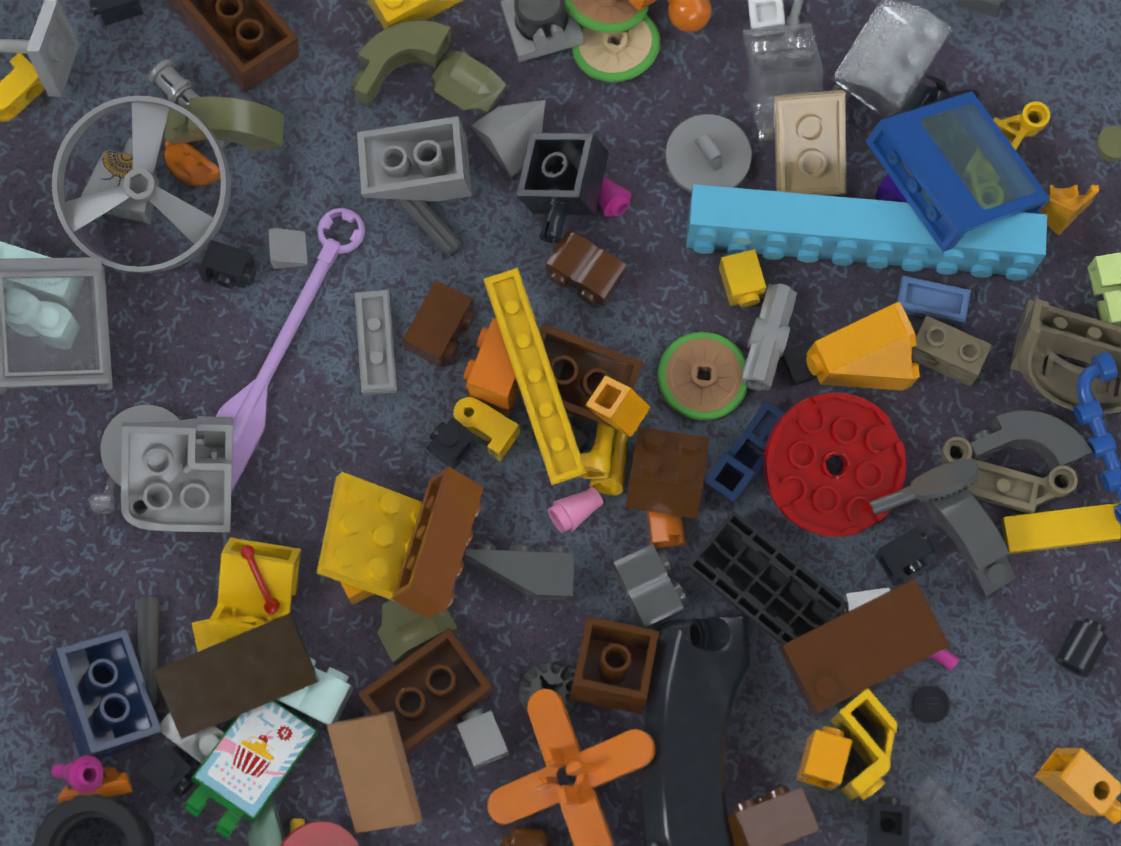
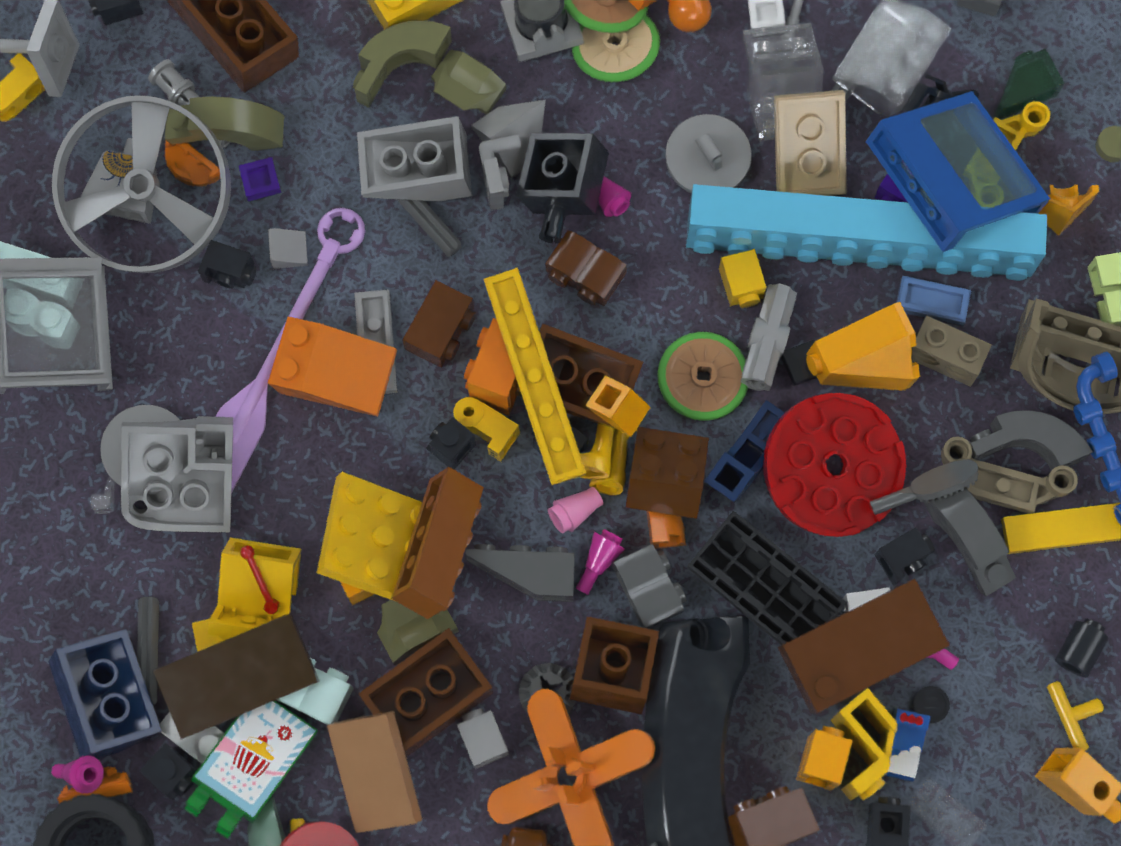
none -> dark purple plate [238,157,281,201]
none -> orange slope [268,316,397,417]
none -> light grey plate [479,135,521,210]
none -> dark pink cone [576,529,625,595]
none -> leg [884,708,930,782]
none -> clear green slope [994,48,1064,120]
none -> yellow piece [1047,681,1104,751]

